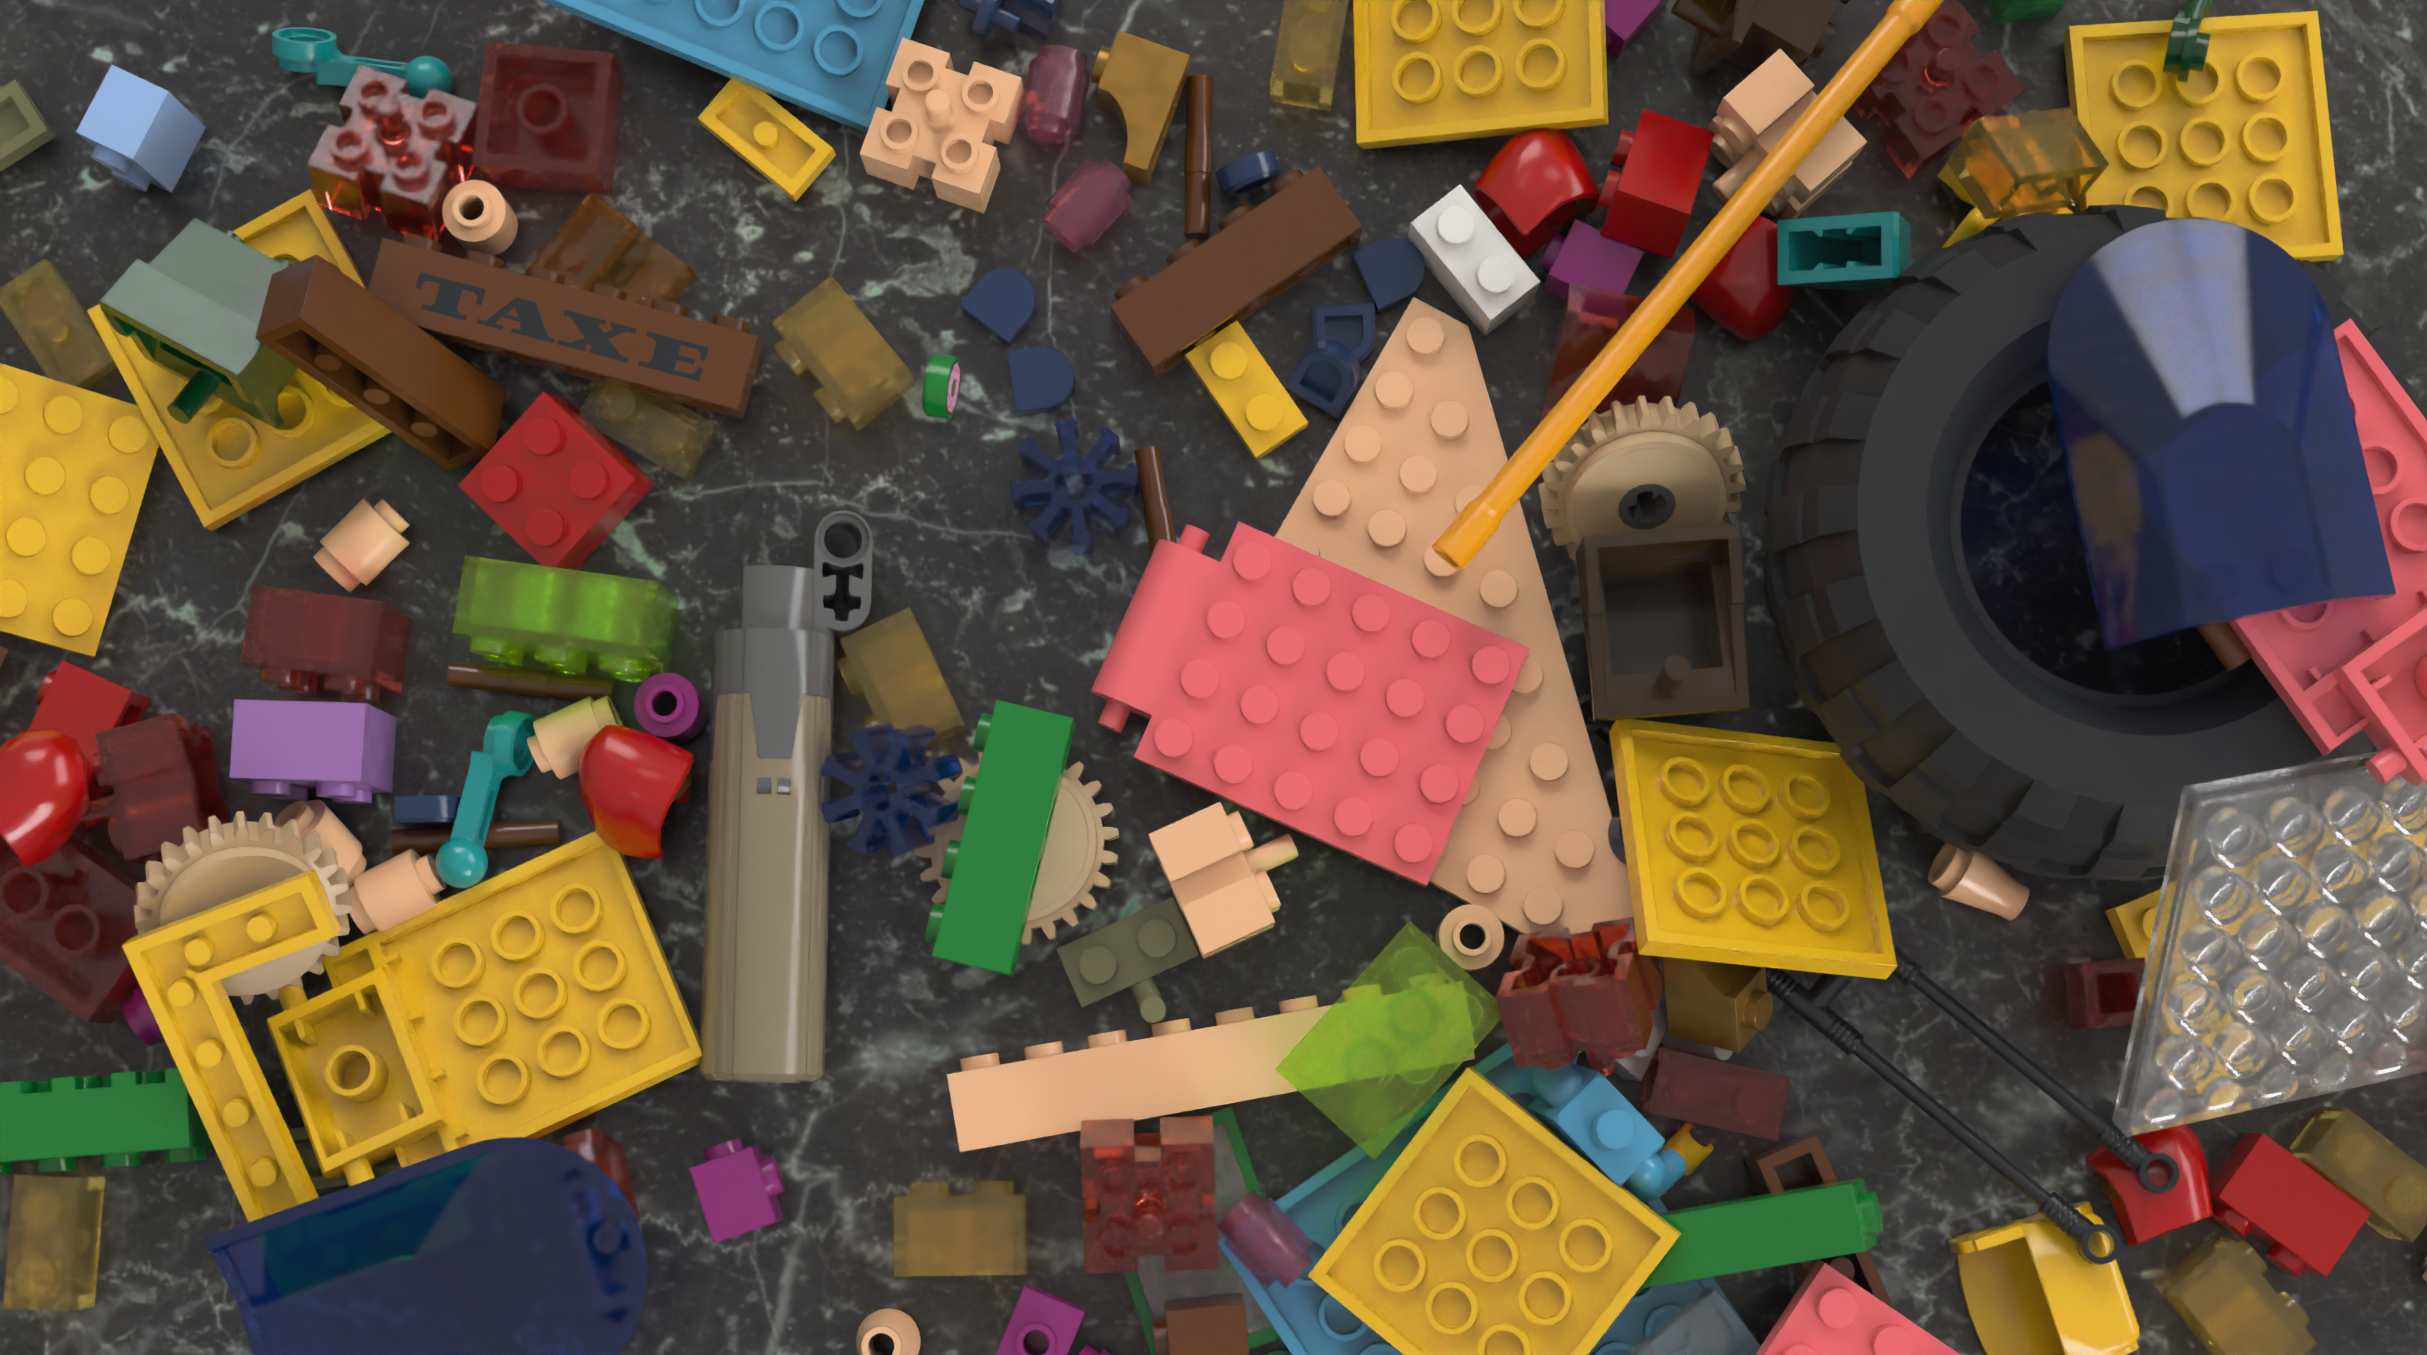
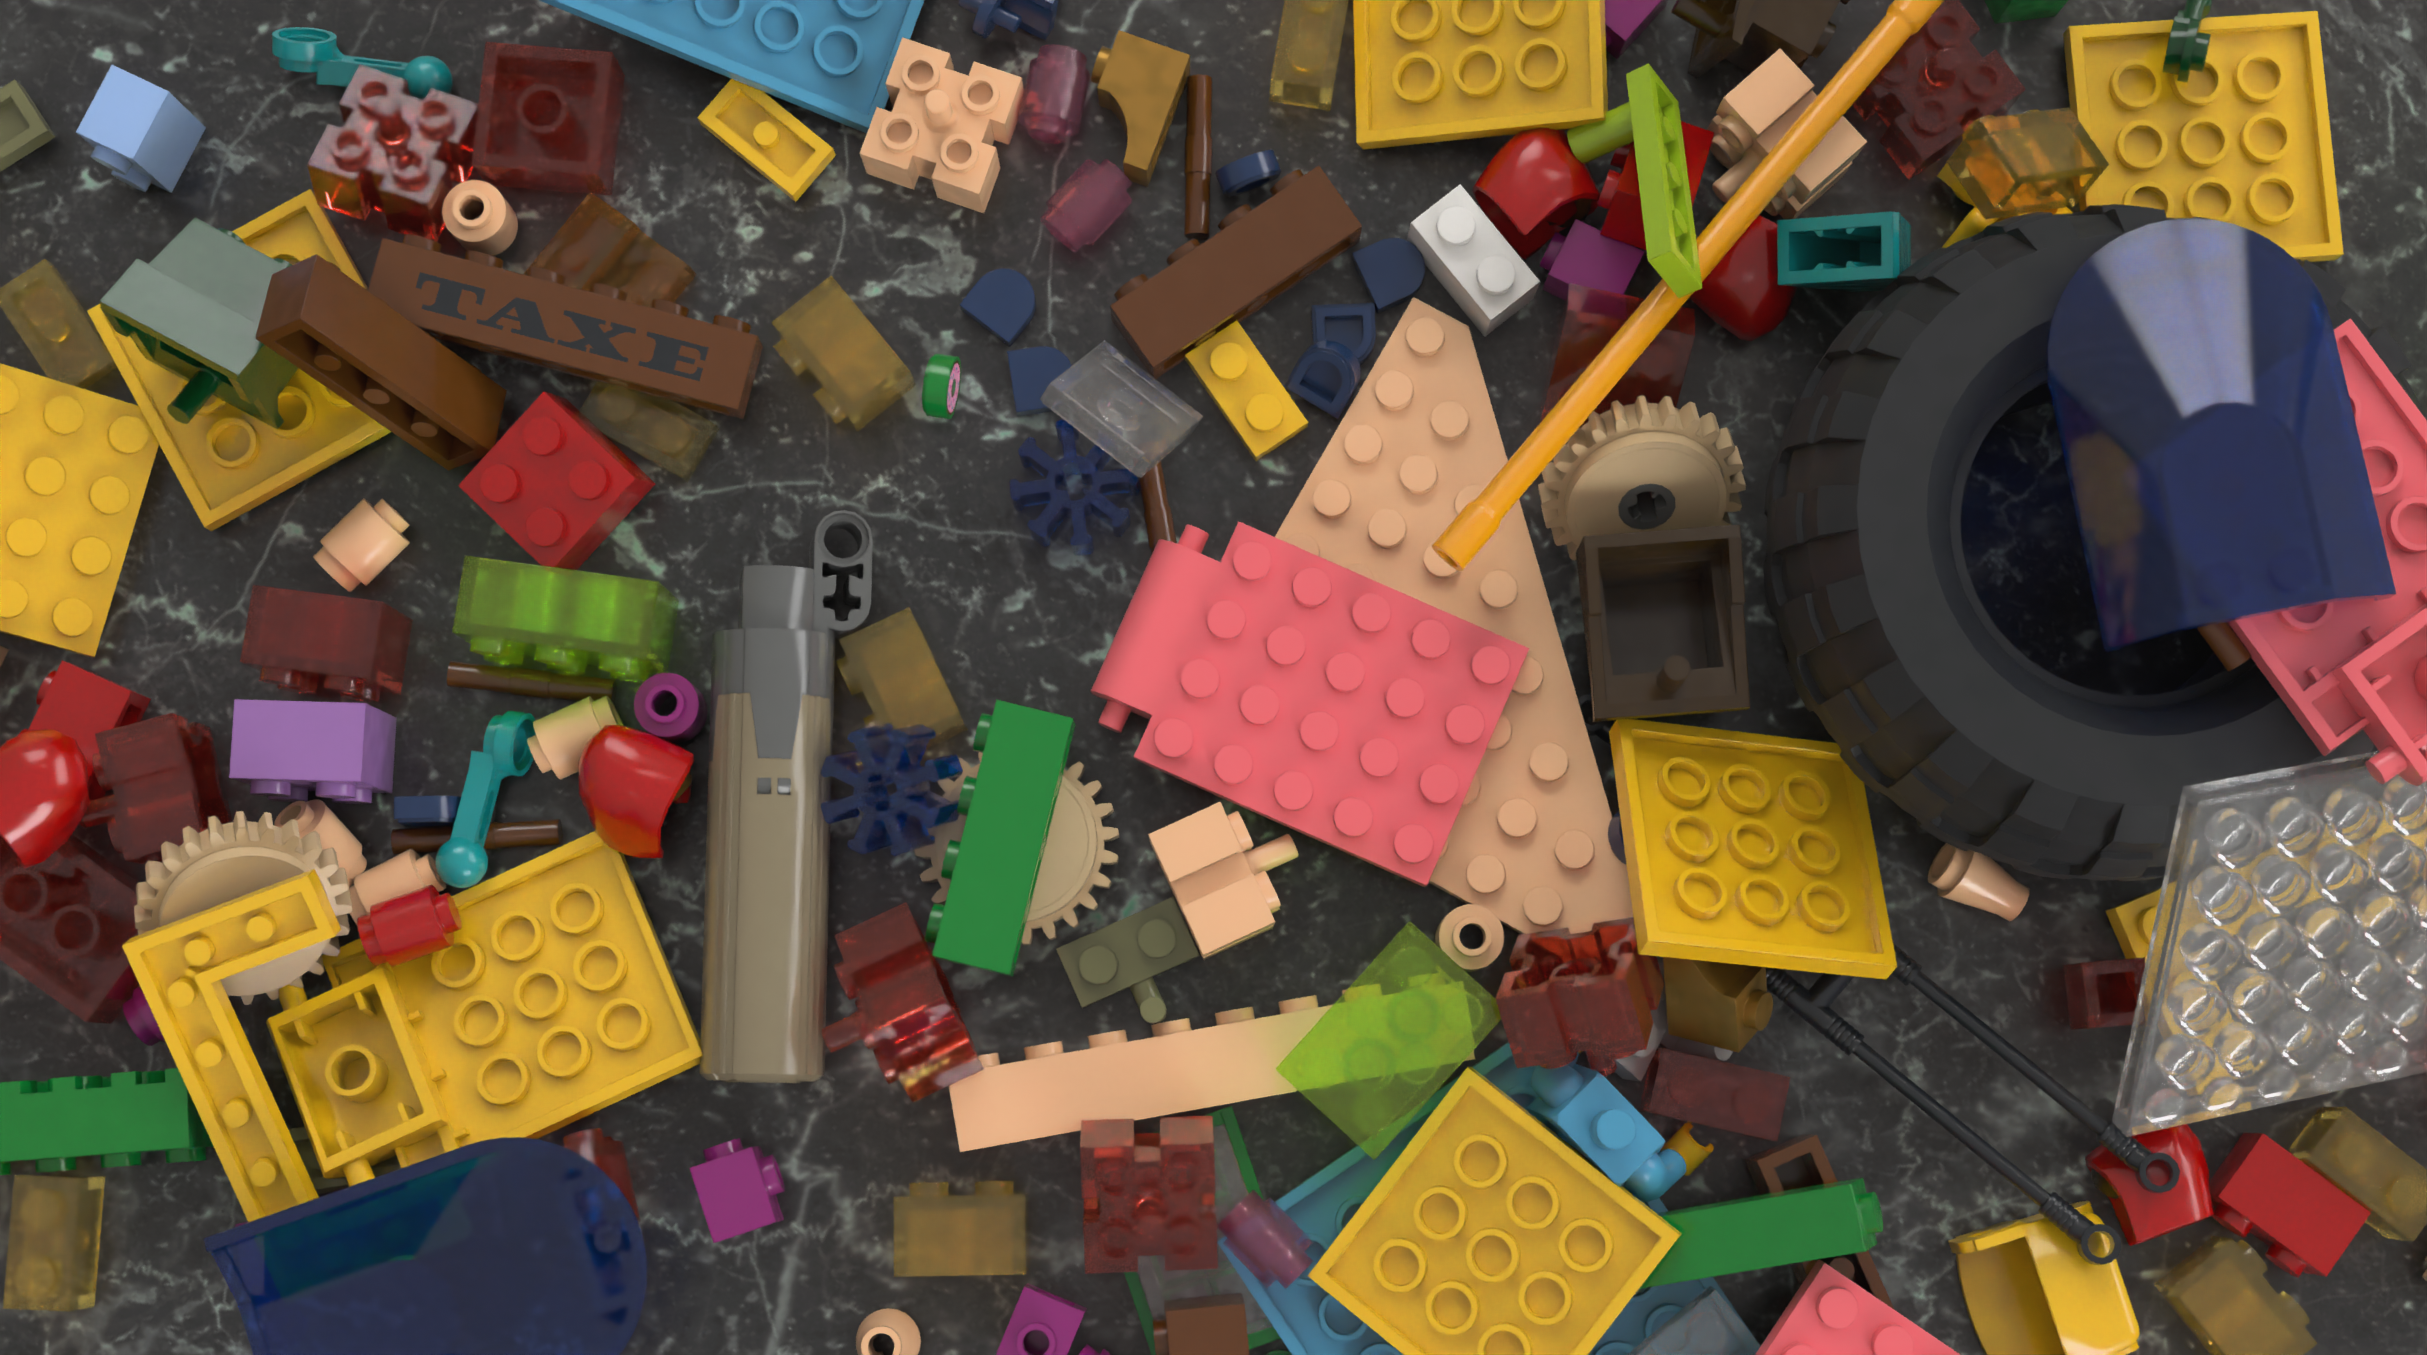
none -> red brick [357,885,462,967]
none -> clear red brick [821,902,984,1102]
none -> clear tile [1040,340,1203,478]
none -> lime piece [1567,63,1702,298]

